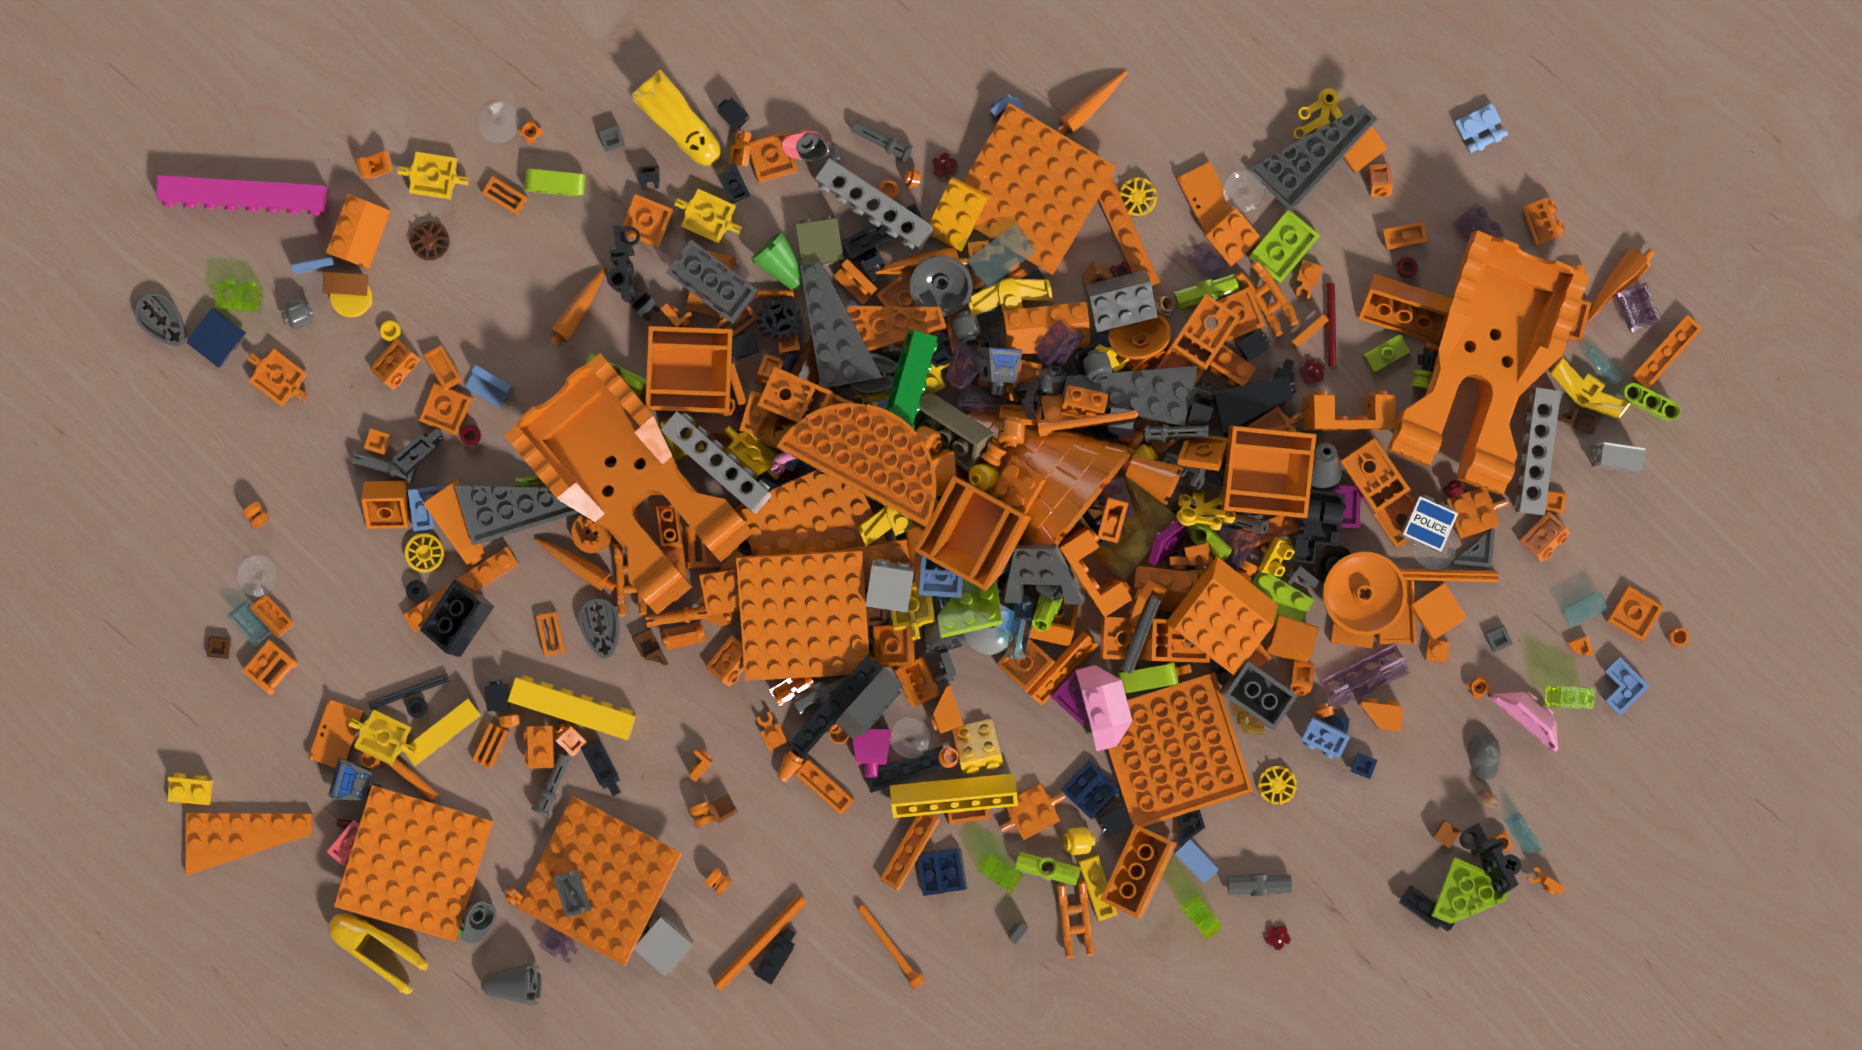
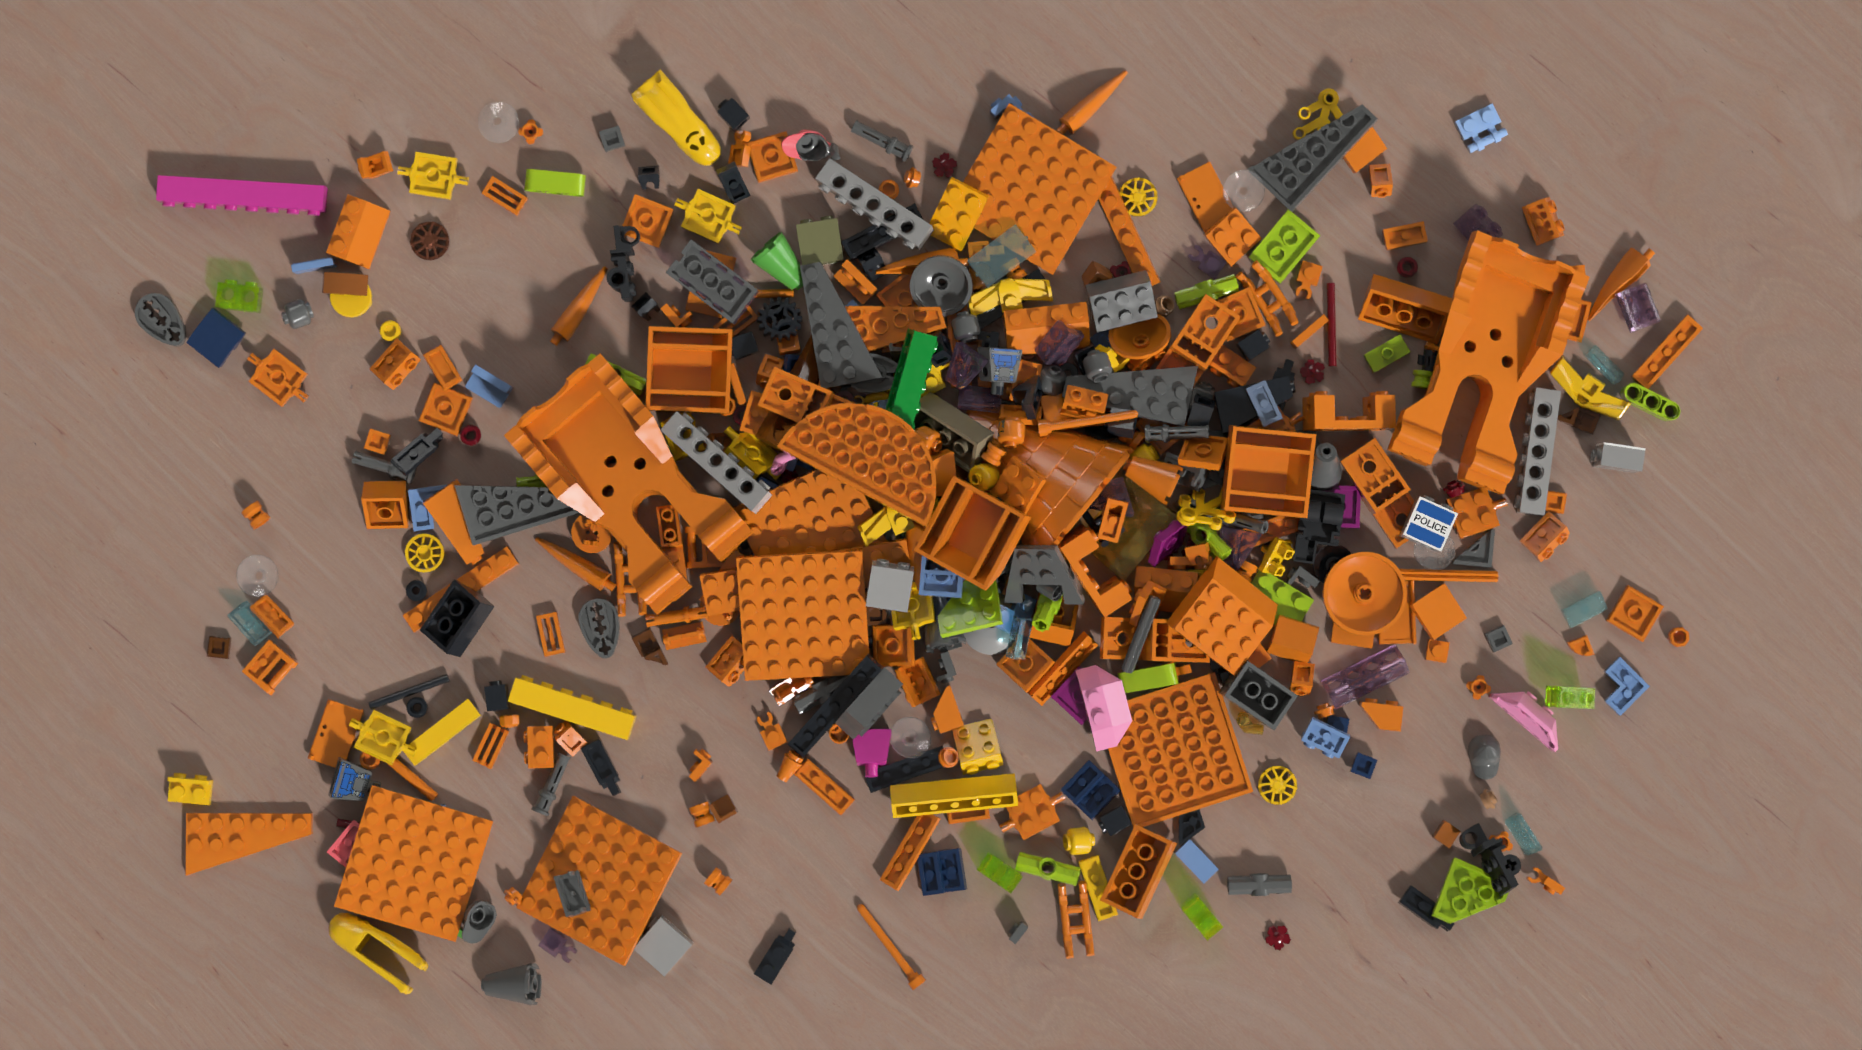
orange axle [713,895,807,991] -> none
none -> sand blue plate [1246,380,1283,427]

